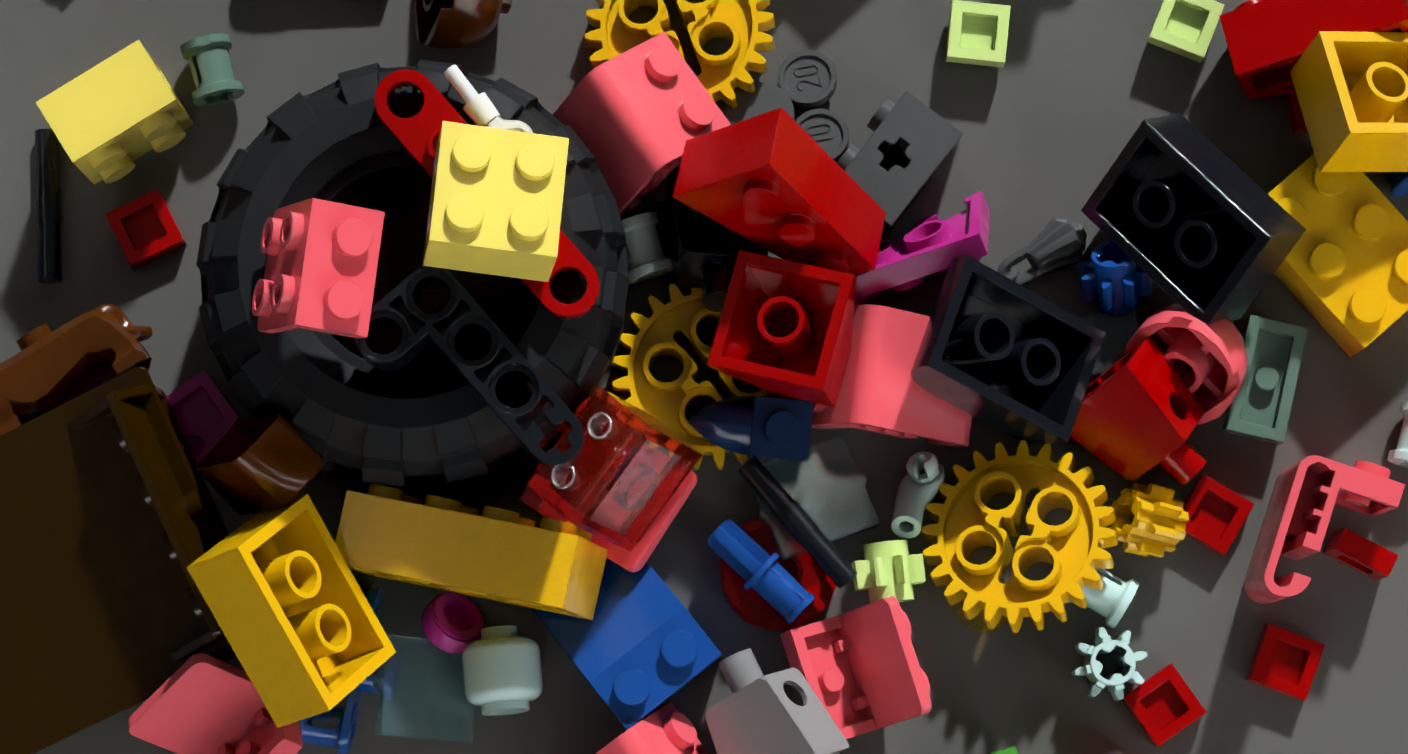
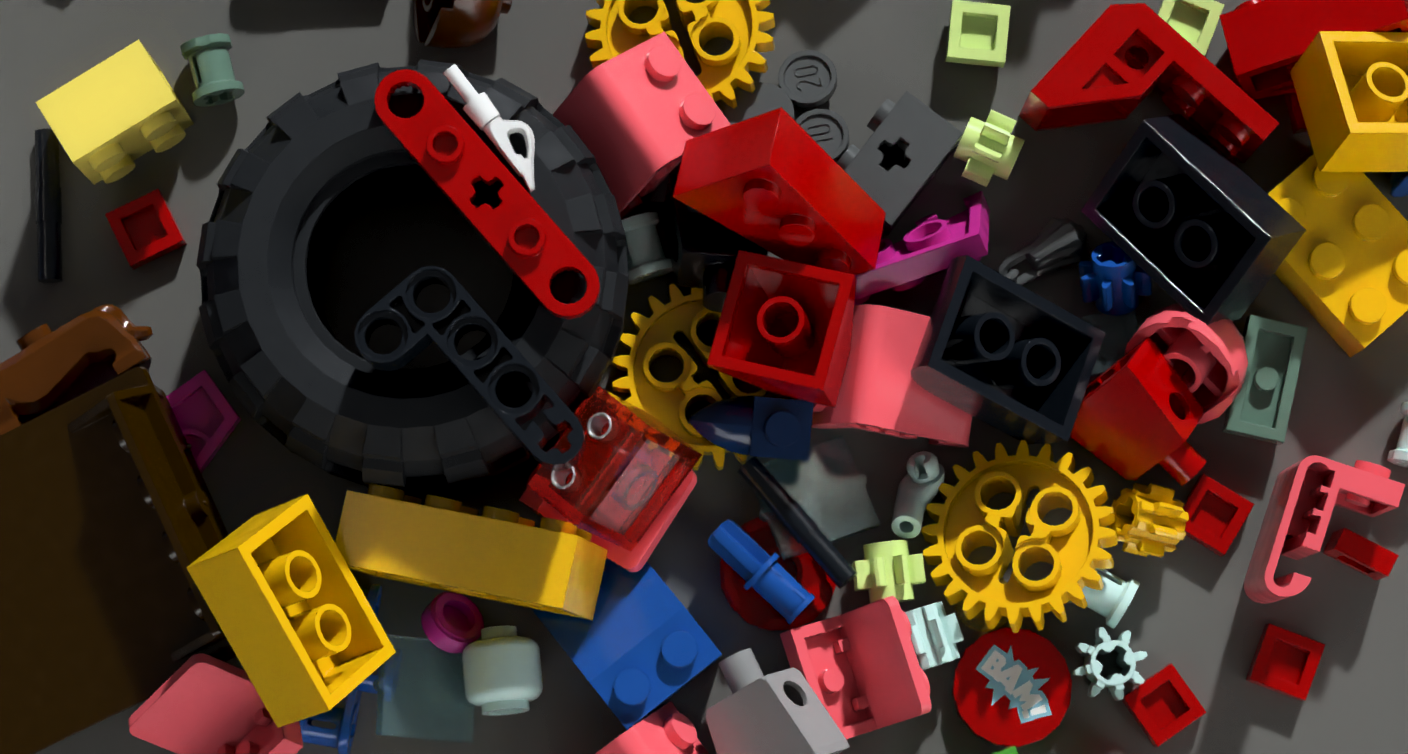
reddish brown piece [196,412,325,515] -> none
coral bracket [252,198,385,339] -> none
light yellow piece [423,121,569,282] -> none
none -> light aqua gear [905,601,964,670]
none -> tile [952,627,1072,747]
none -> yellowish green gear [953,109,1025,187]
none -> red bracket [1019,3,1280,164]

